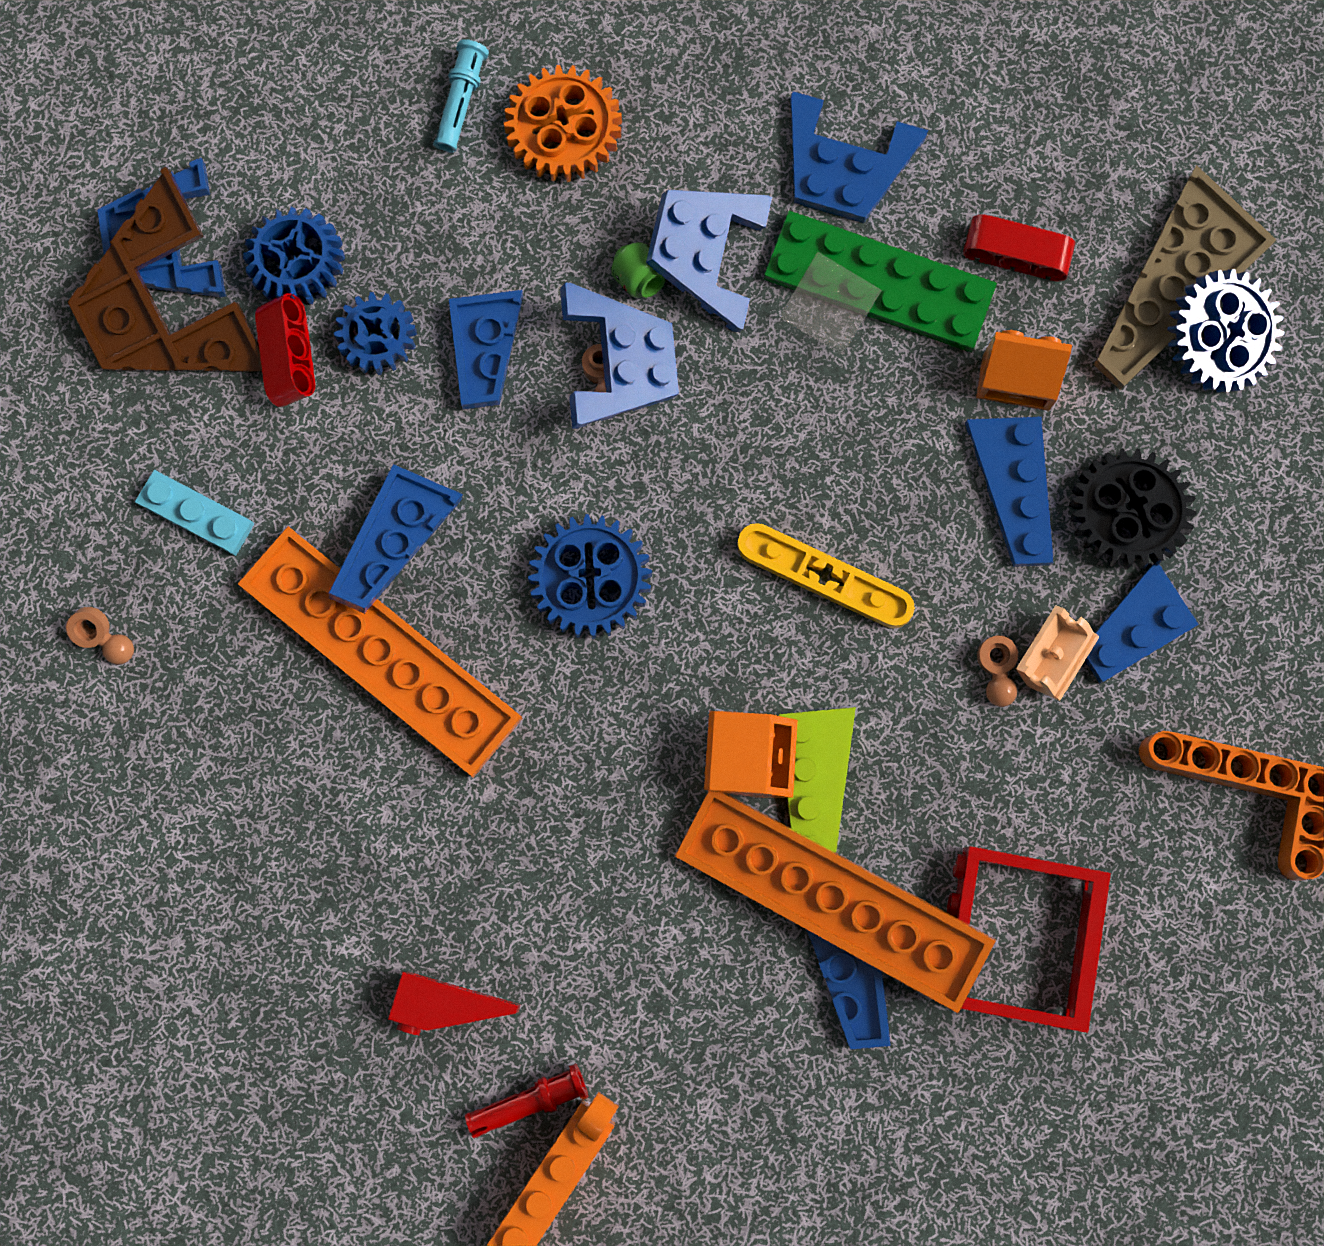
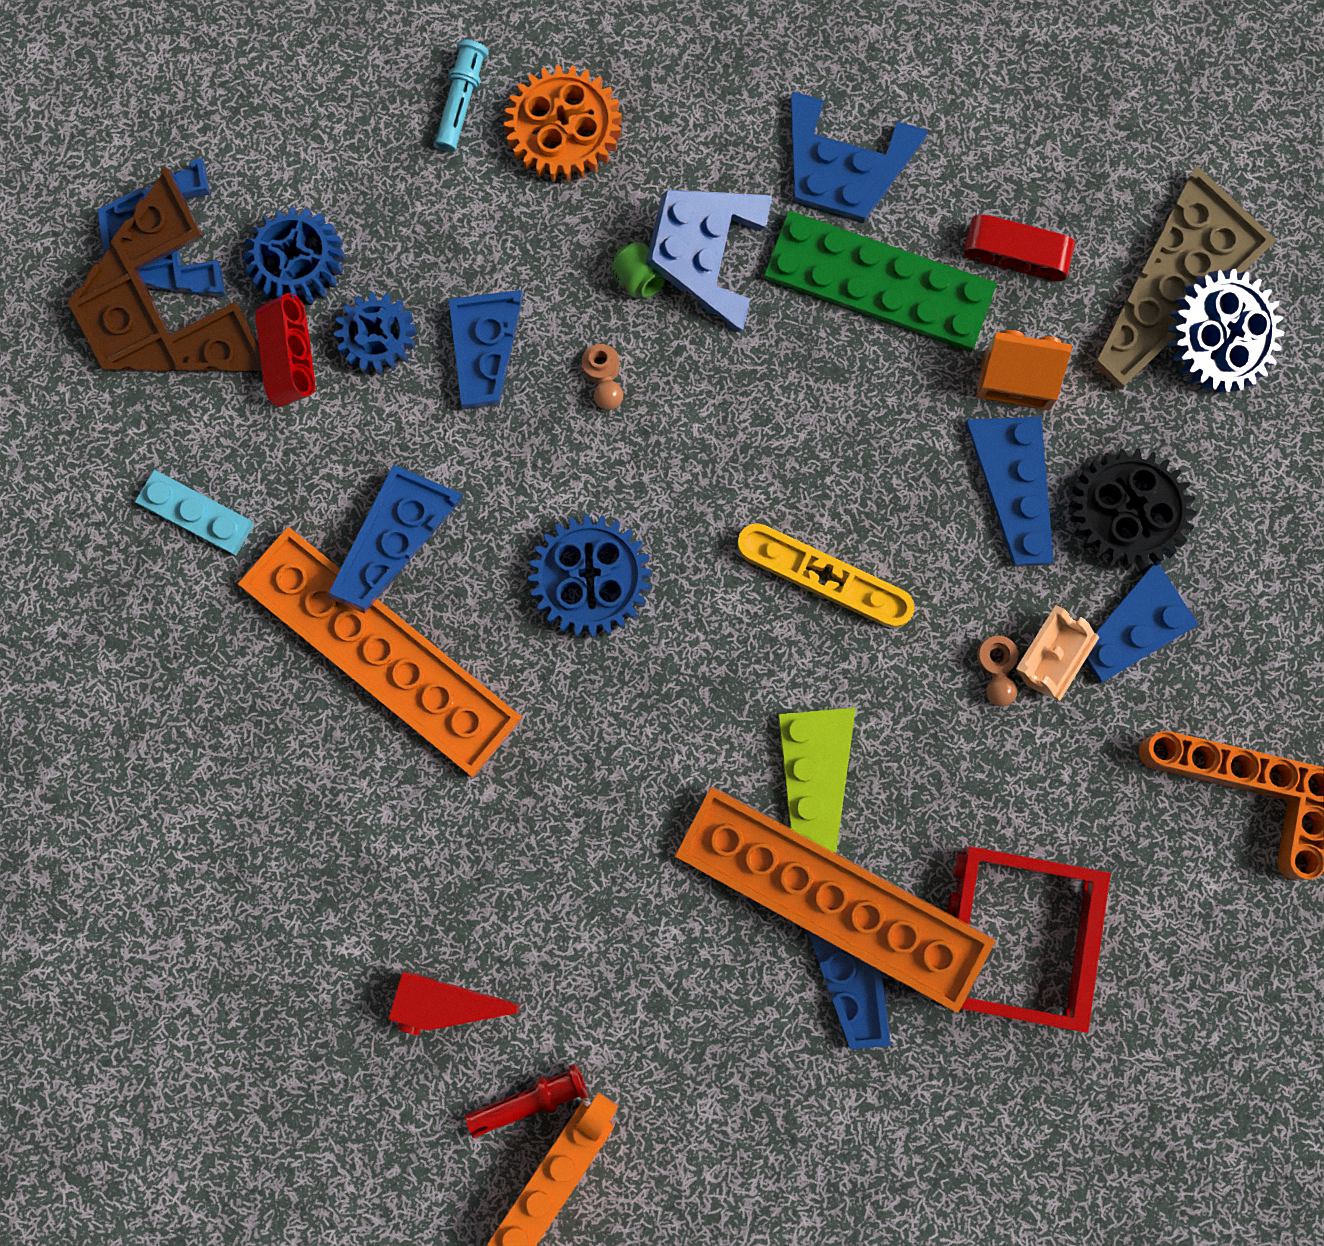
nougat plate [66,607,134,665] -> none
wing [560,282,679,429] -> none
orange slope [704,711,798,798] -> none
clear tile [779,252,882,355] -> none

